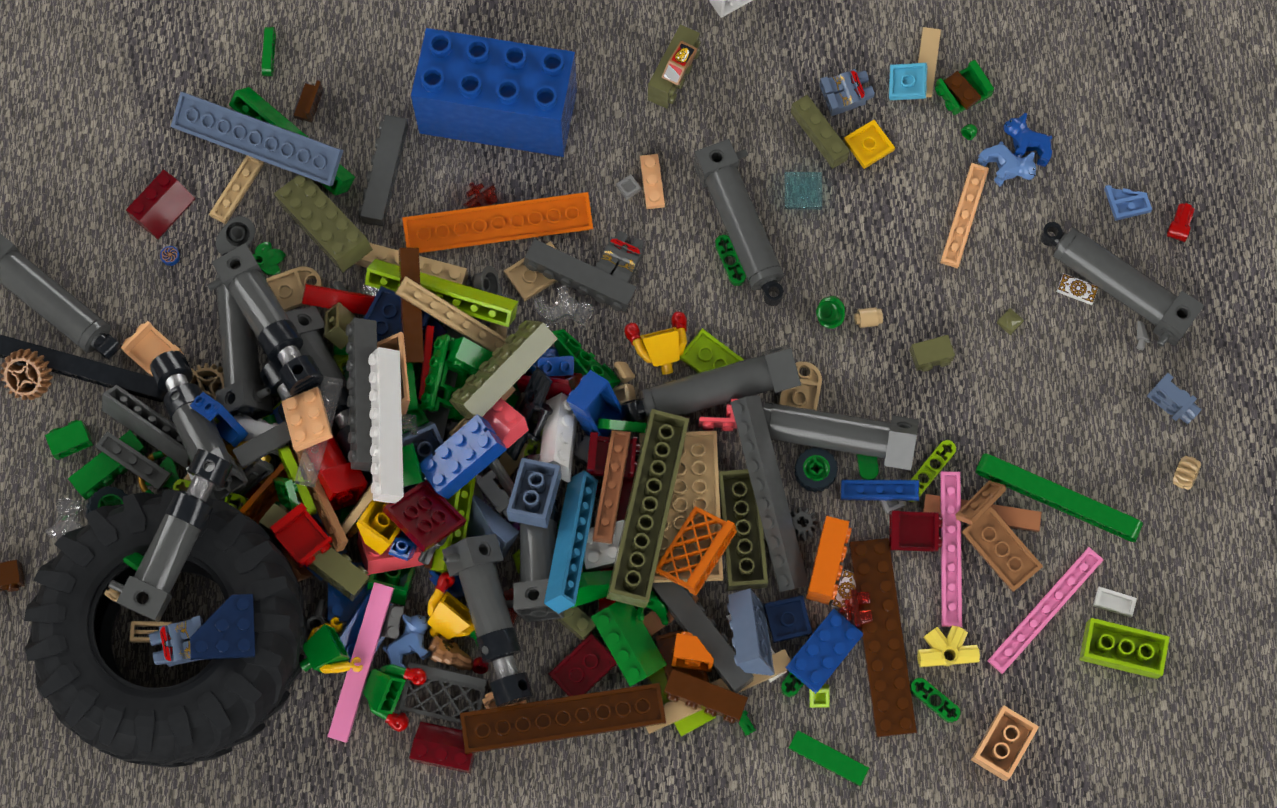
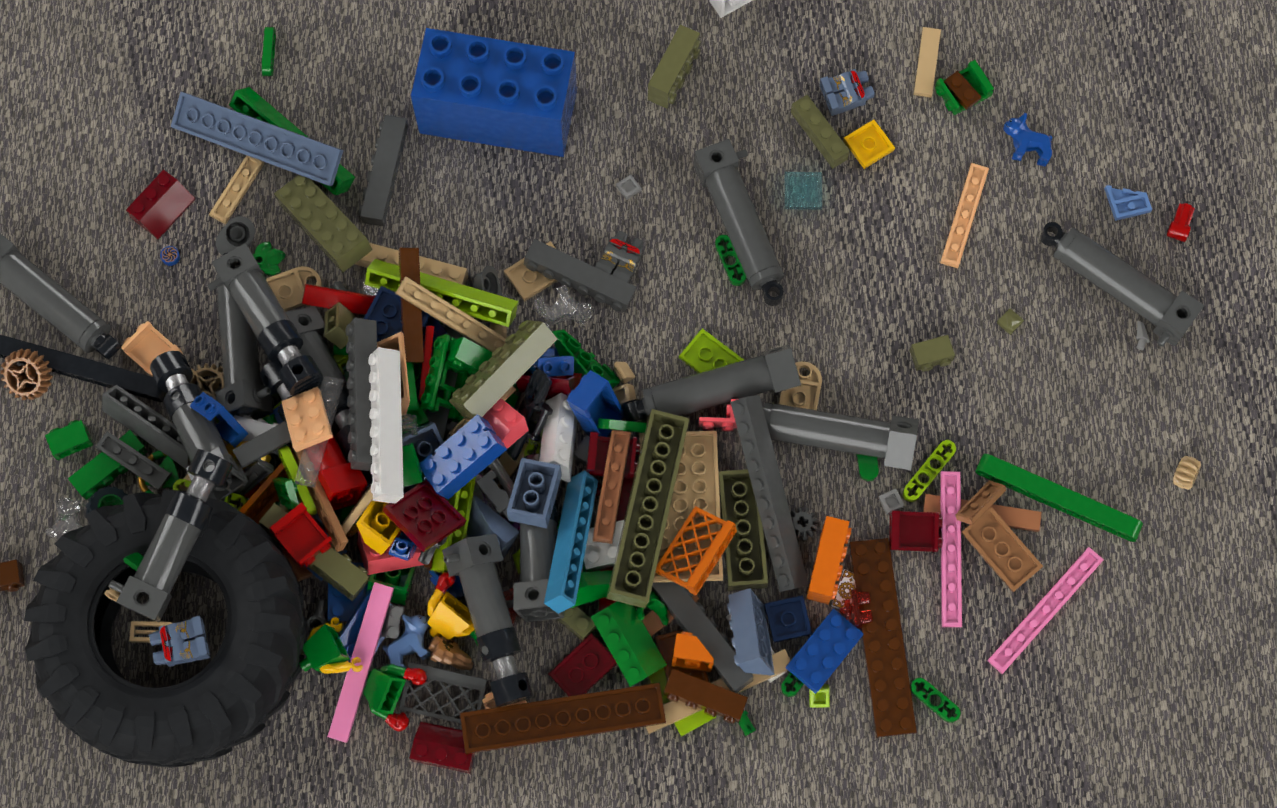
dark blue plate [190,594,255,660] -> none
reddish brown panel [294,80,323,123] -> none
orange plate [402,192,593,253] -> none
clear red hips [463,182,498,209] -> none
dark red hinge [472,656,489,674] -> none
yellow torso [624,312,687,375] -> none
light nougat plate [640,154,665,209] -> none
slope [662,41,698,85] -> none
green tile [788,730,869,787] -> none
black wheel [794,448,838,492] -> none
green hair [816,296,845,329] -> none
blue tile [841,480,919,501] -> none
tan brick [854,307,883,328] -> none
medium azure tile [889,63,927,100] -> none
light yellow piece [917,625,980,667] -> none
green hinge [961,124,977,140] -> none
light nougat brick [971,706,1039,781] -> none
medium blue animal [978,142,1036,187] -> none
tile [1056,273,1099,305] -> none
lime brick [1079,618,1170,679] -> none
white tile [1093,587,1137,618] -> none
sand blue hips [1147,373,1202,425] -> none

